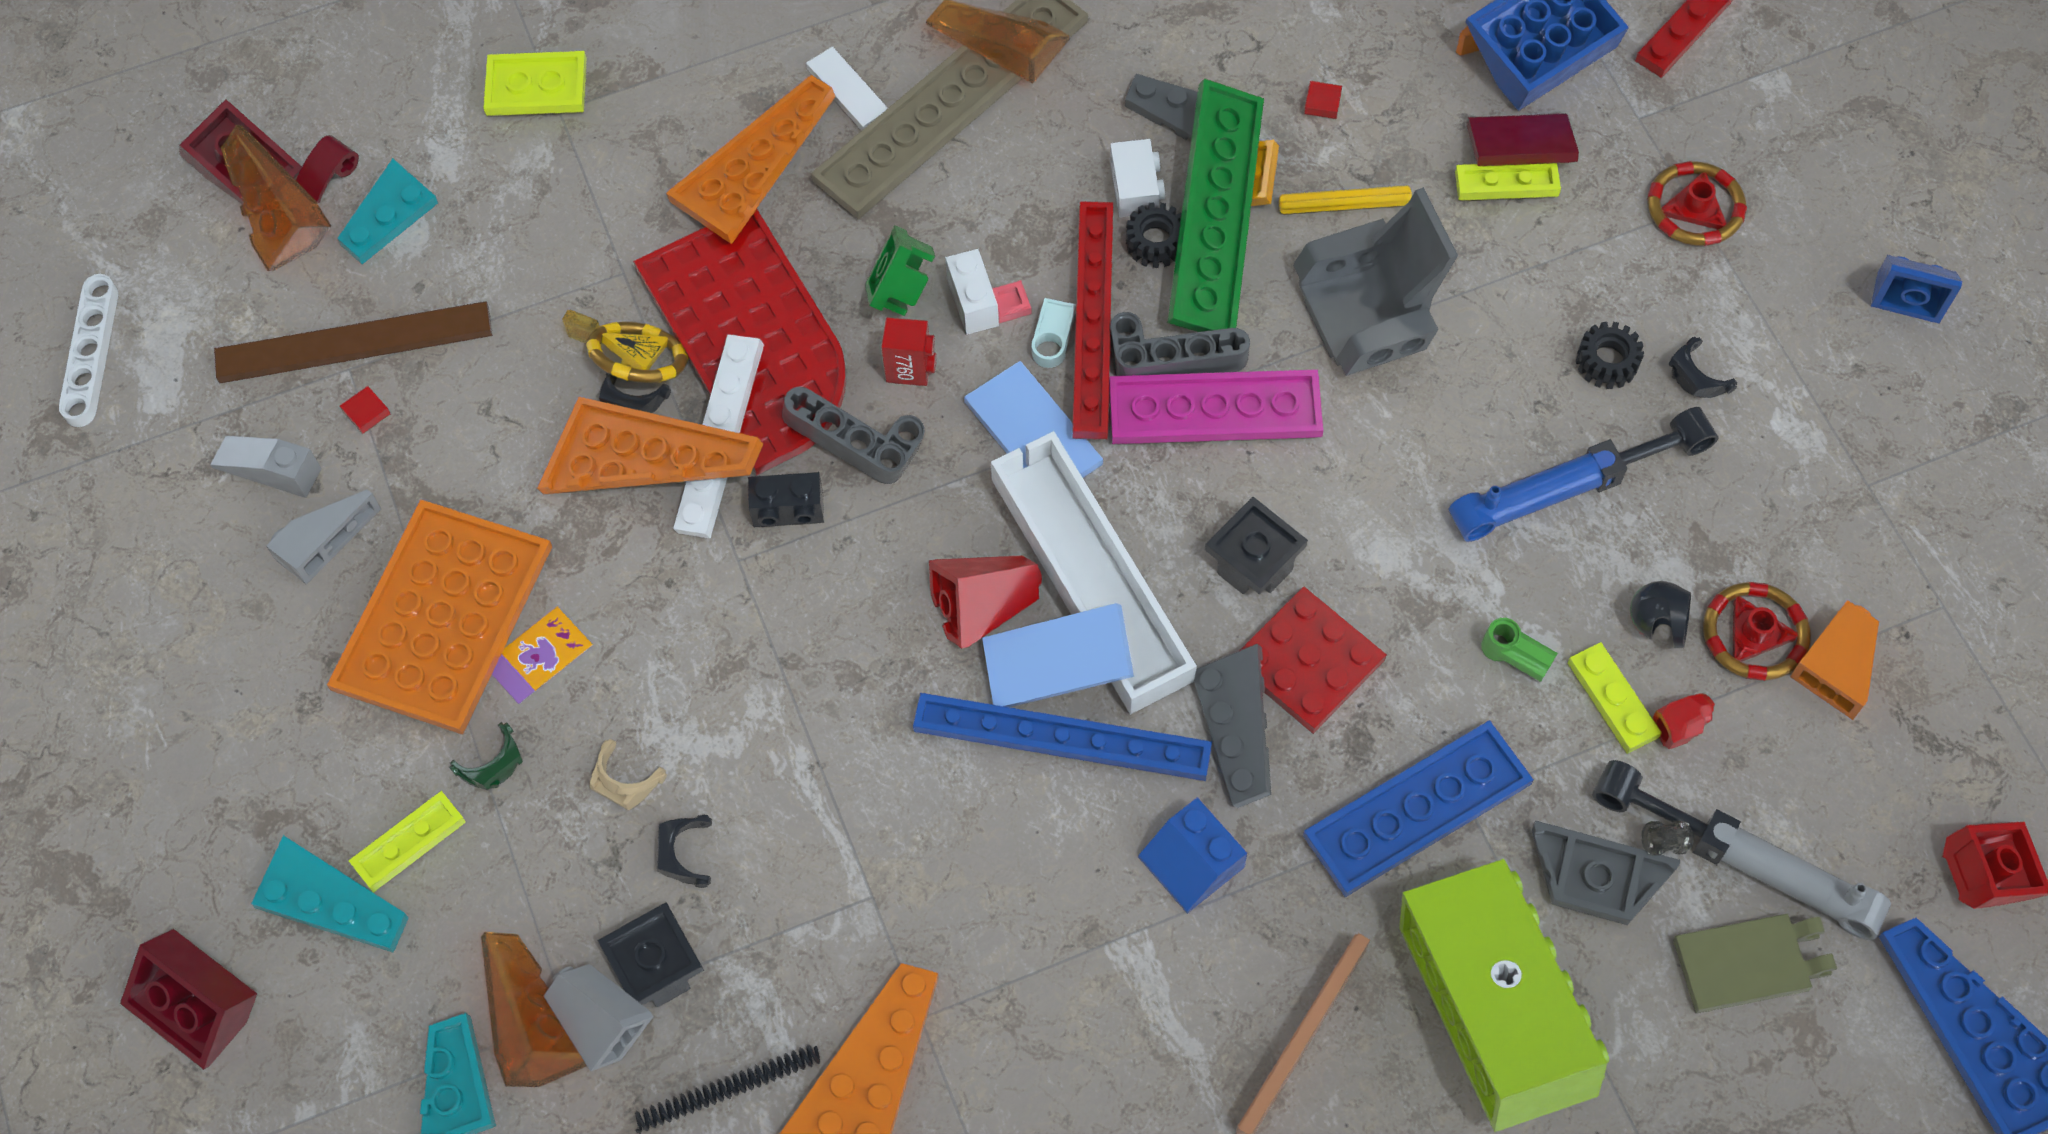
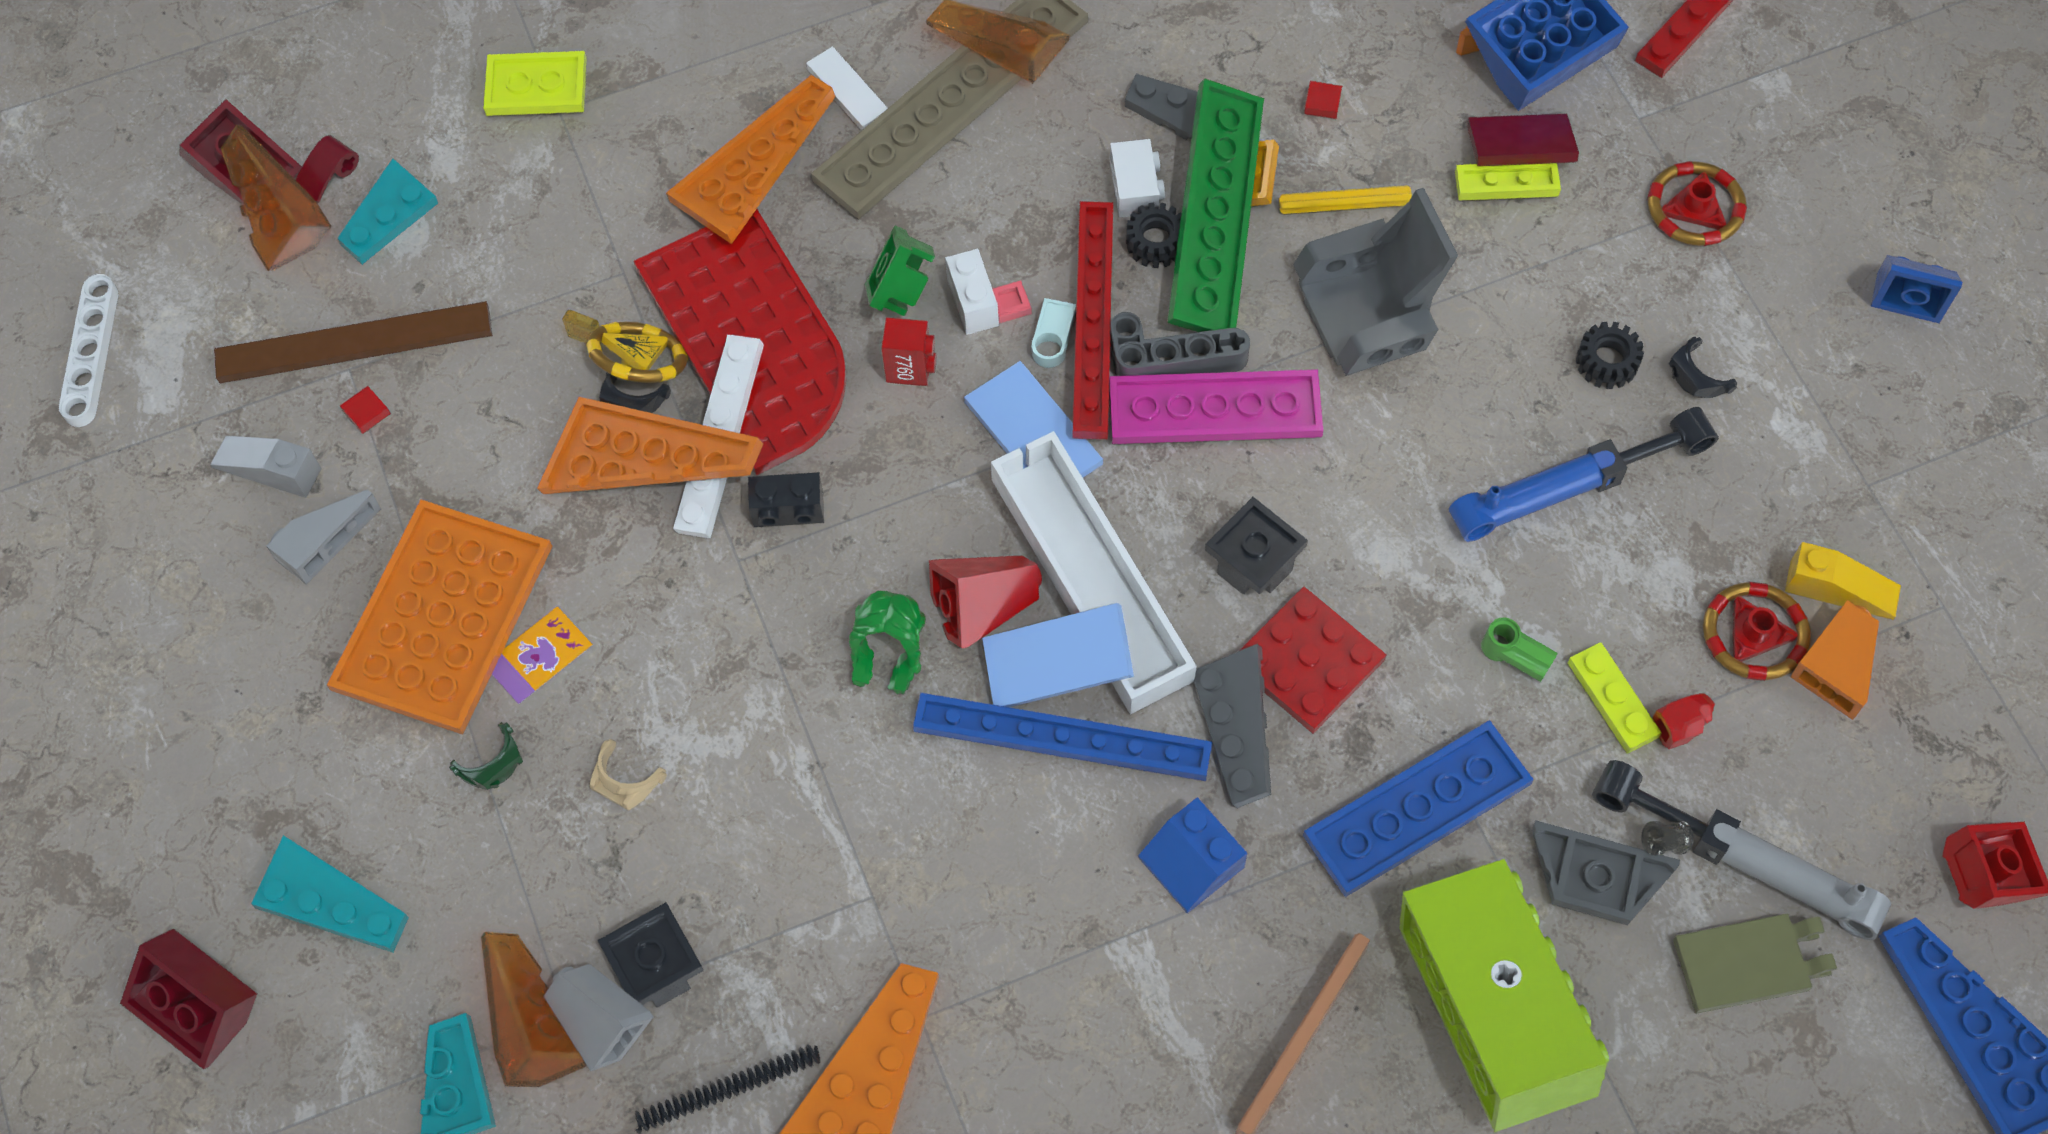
neon yellow plate [348,791,466,893] -> none
black helmet [657,815,712,888] -> none
dark grey beam [782,387,925,484] -> none
black helmet [1630,581,1691,648] -> none
none -> green hair [848,591,926,694]
none -> yellow slope [1785,542,1901,620]

